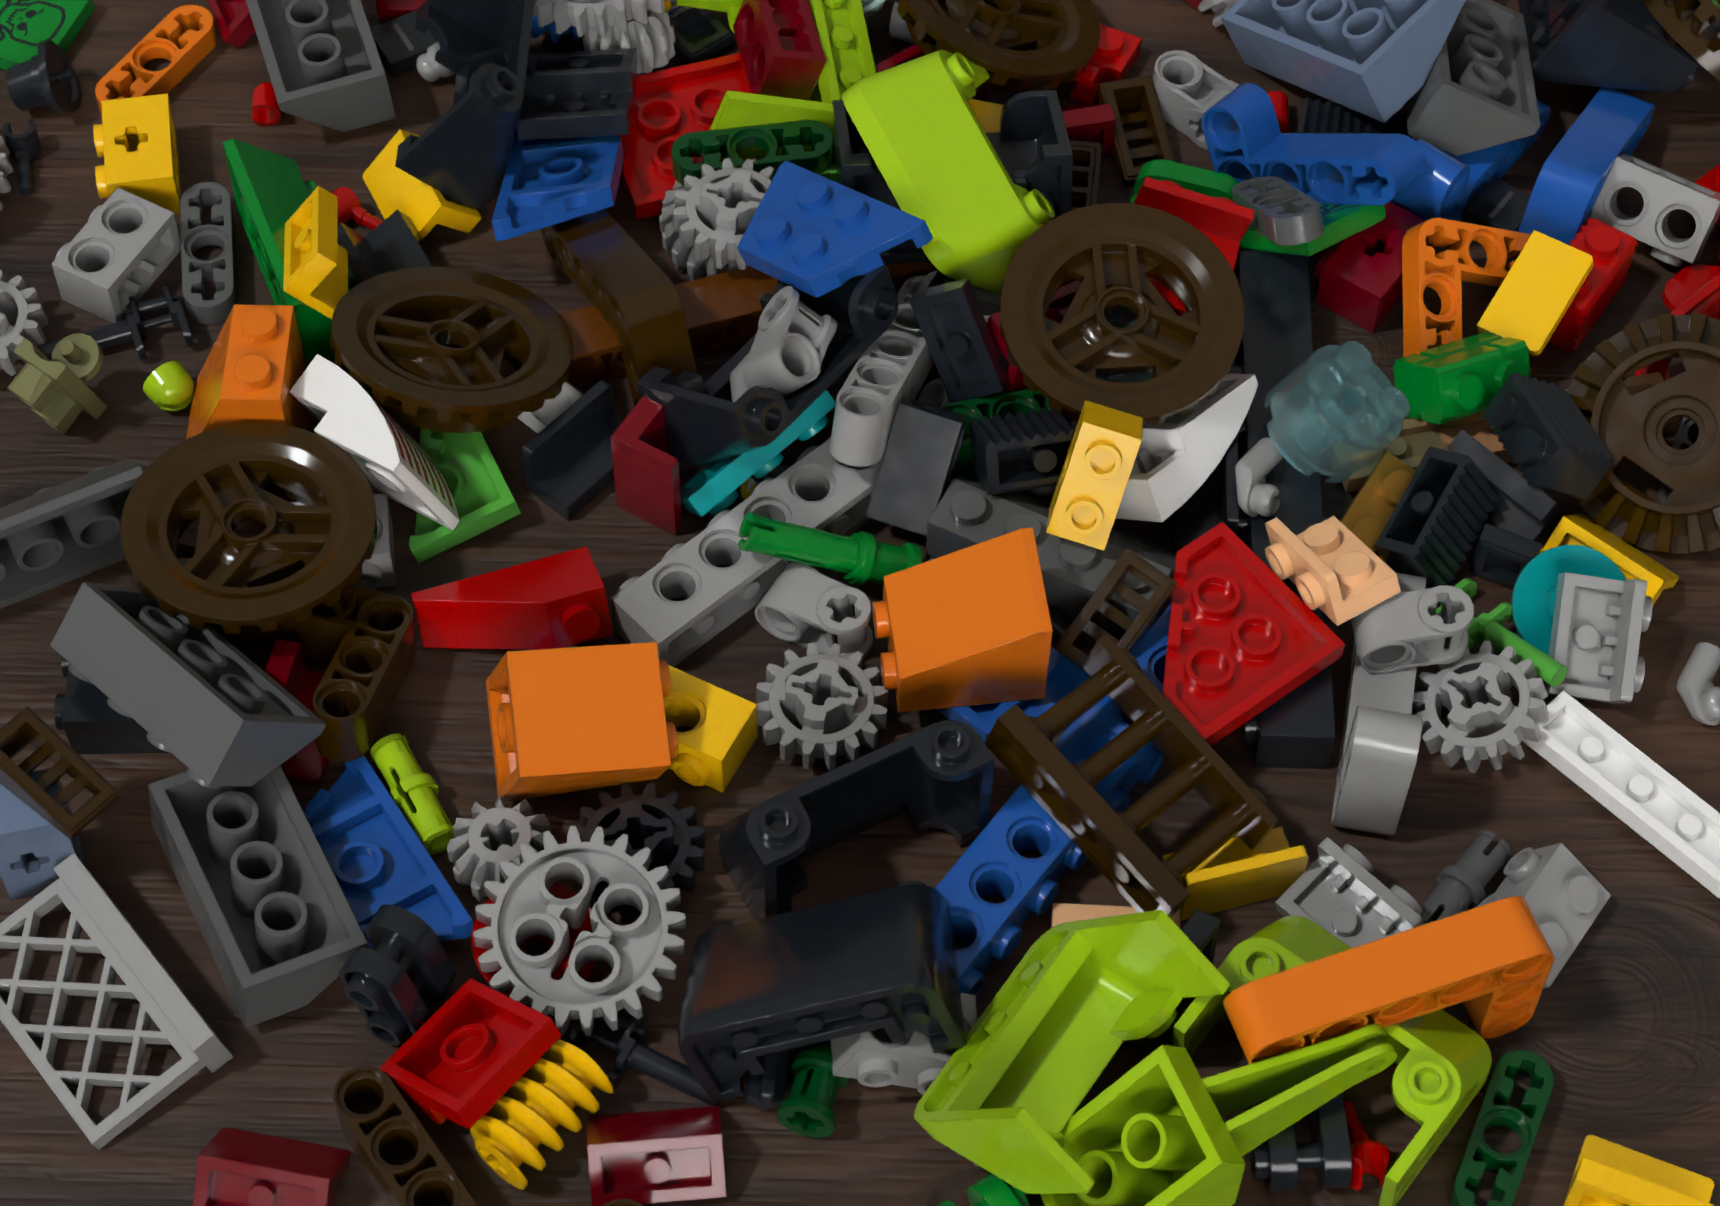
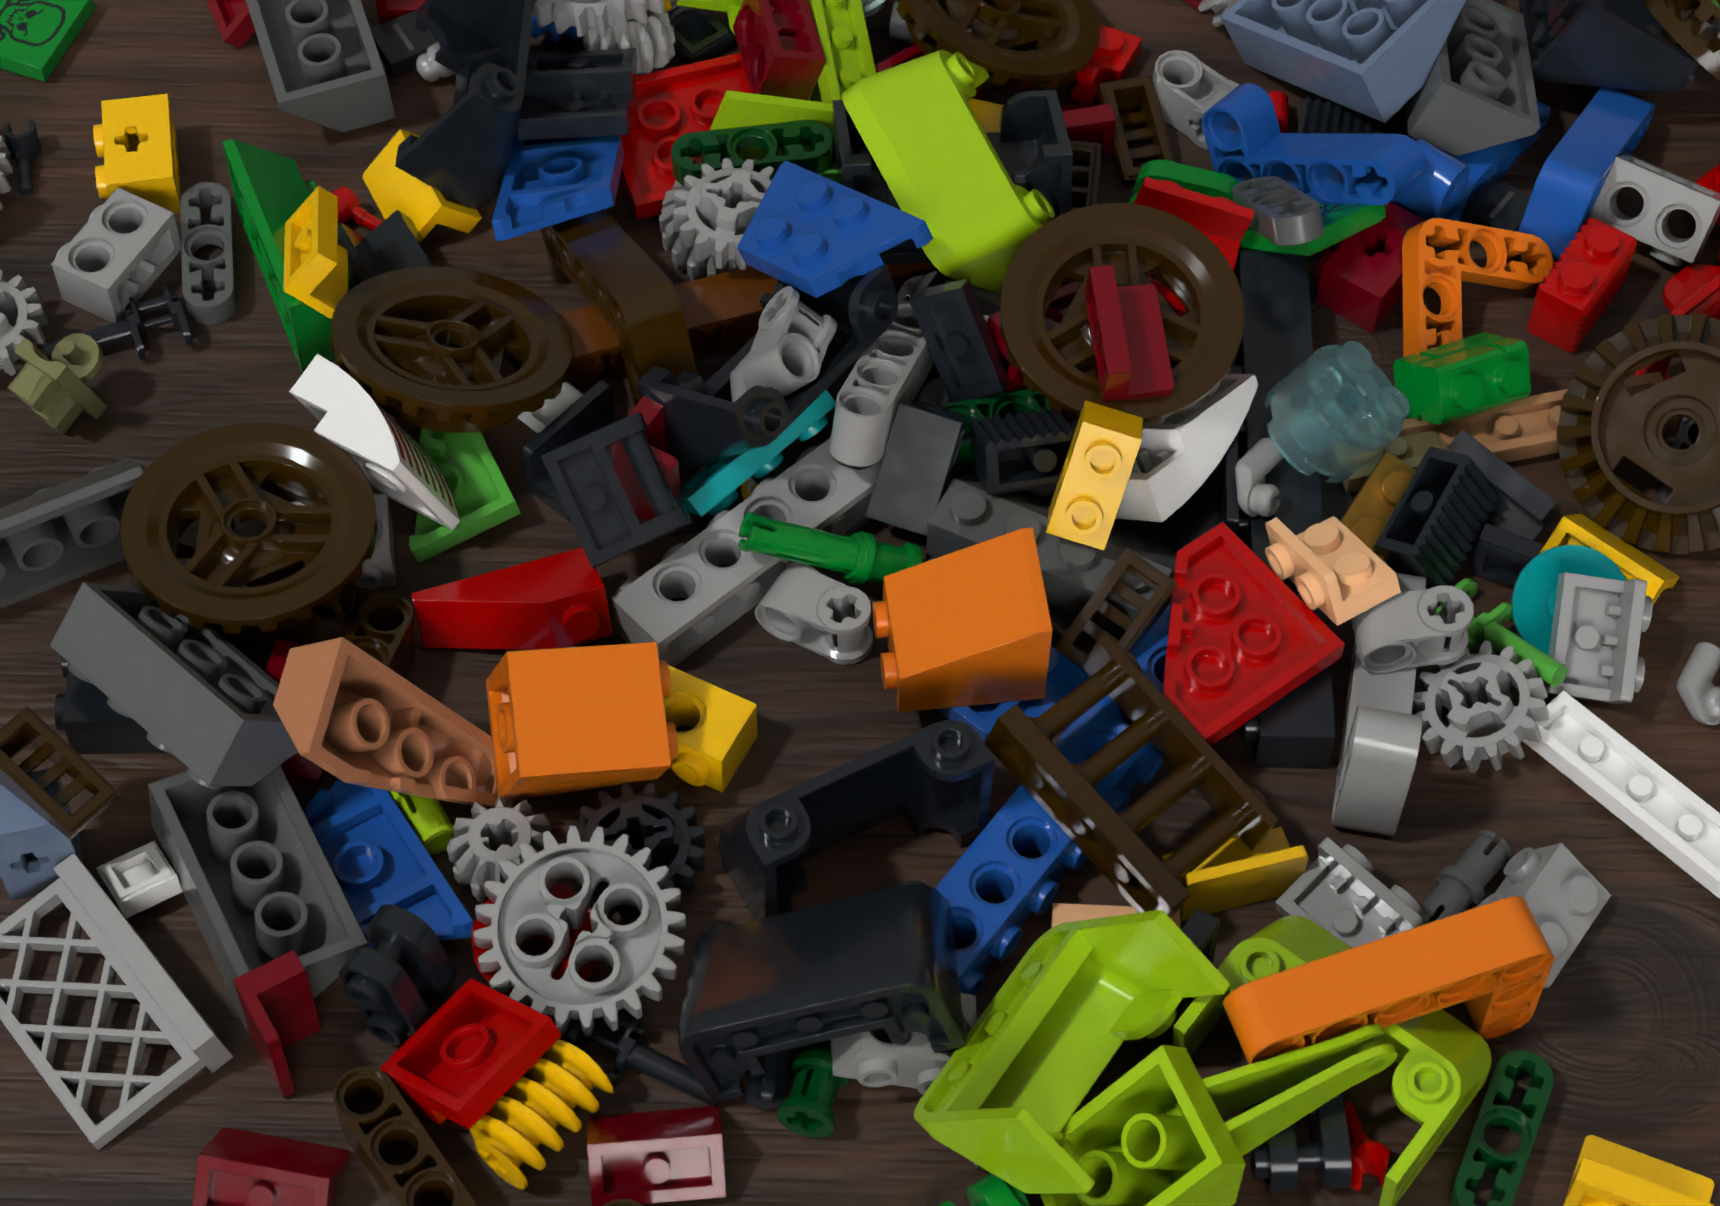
black piece [6,39,82,115] -> none
orange beam [95,5,217,116] -> none
lime hinge [143,361,194,412] -> none
orange slope [186,304,309,439] -> none
red hand [252,82,282,126] -> none
light grey gear [756,642,888,771] -> none
yellow panel [1477,230,1594,356] -> none
black brick [1484,372,1614,499] -> none
none -> white tile [96,841,183,919]
none -> dark red panel [233,950,322,1099]
none -> nougat wedge [273,637,498,809]
none -> black plate [541,412,692,568]
none -> dark red panel [1084,265,1174,402]

